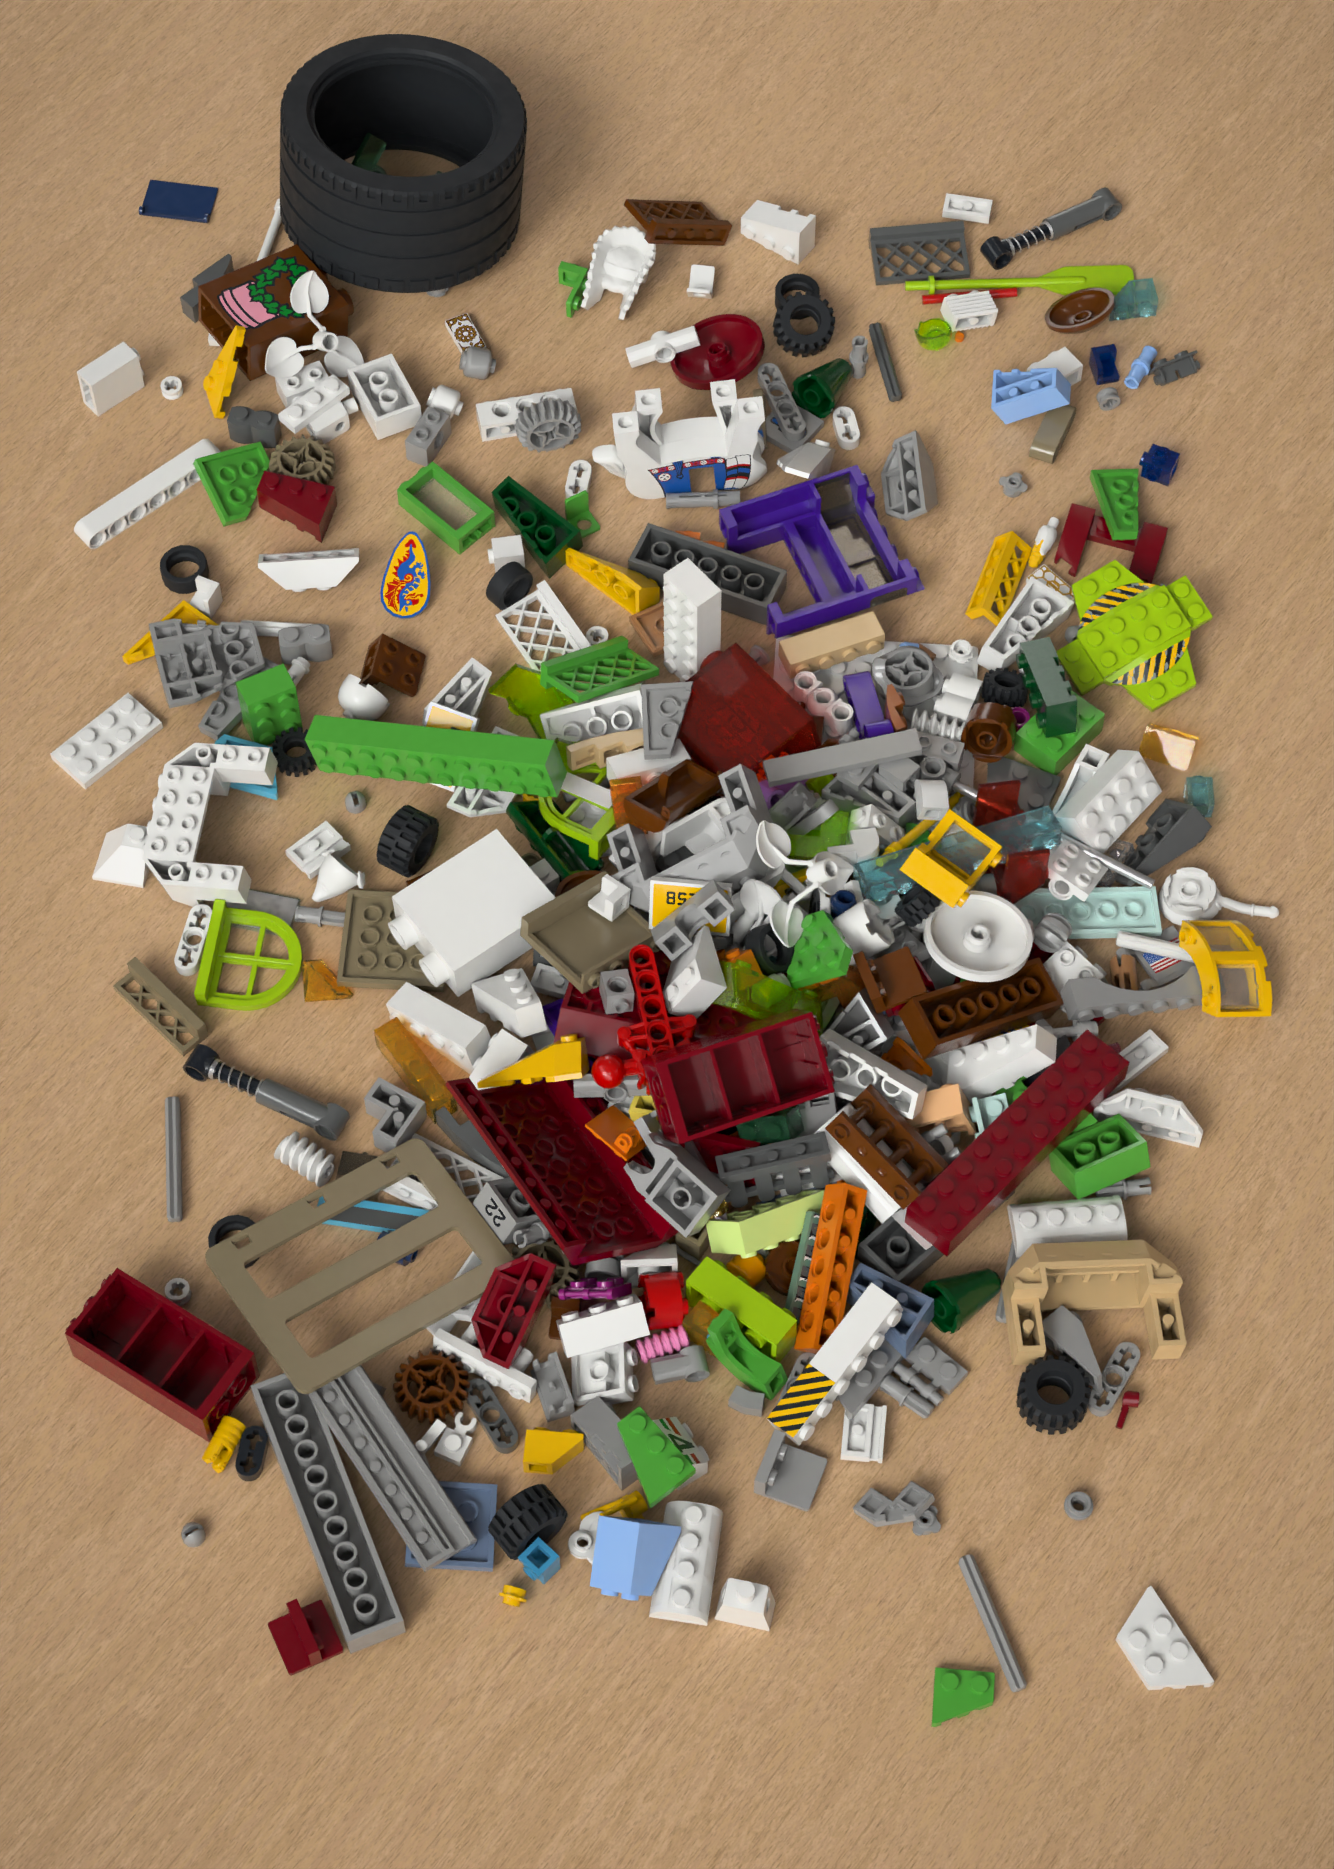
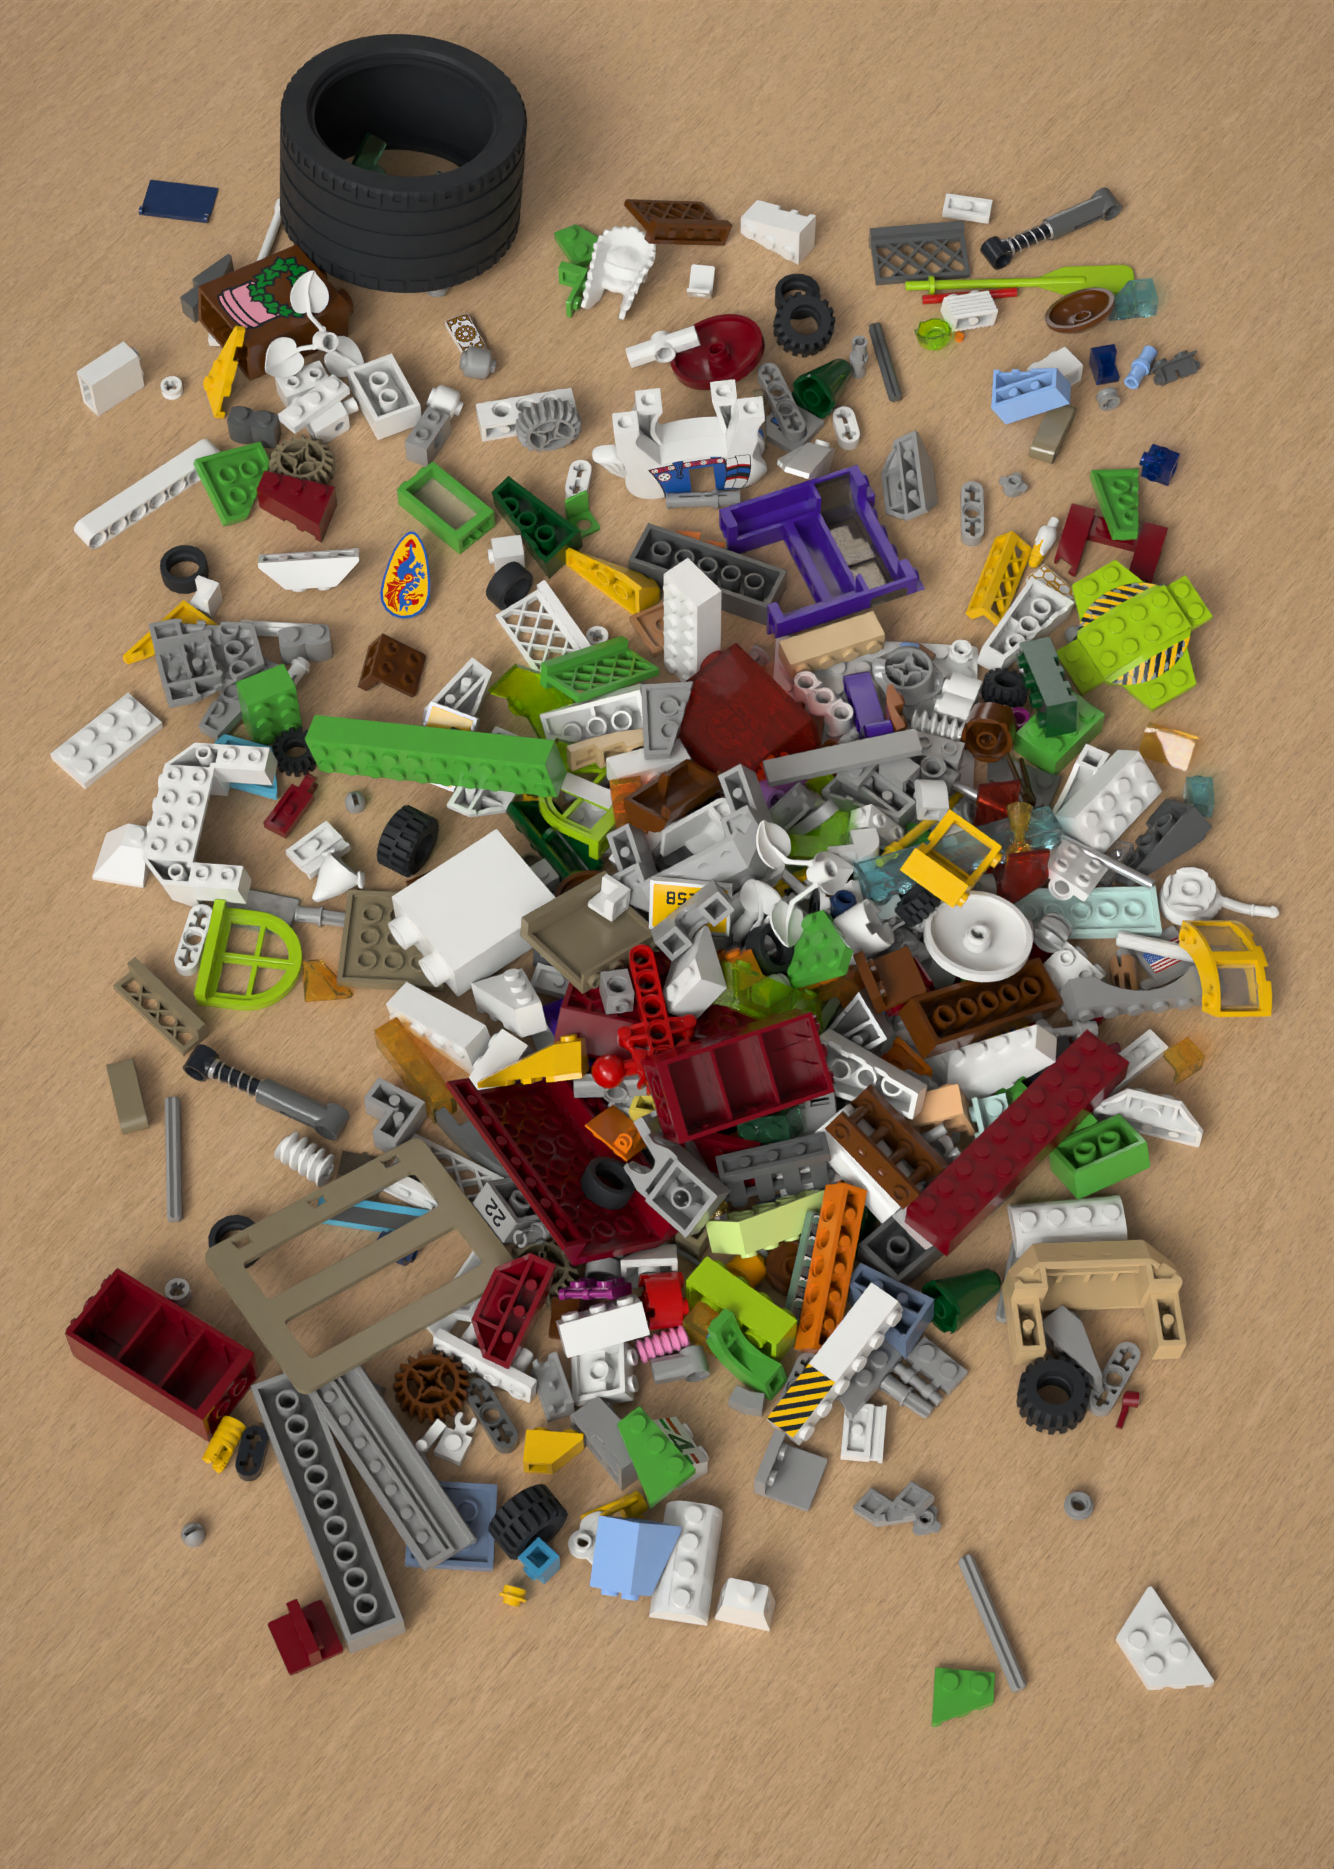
white cylinder [338,674,390,721] -> none
light grey axle [1095,1177,1152,1200] -> none
none -> dark tan beam [106,1058,150,1135]
none -> dark red plate [263,773,318,839]
none -> bright green wing [554,224,598,267]
none -> black tyre [580,1157,636,1210]
none -> light grey beam [960,481,984,546]
none -> dark brown plant [989,753,1037,813]
none -> clear yellow piece [1006,802,1033,862]
none -> clear yellow panel [1163,1037,1205,1084]

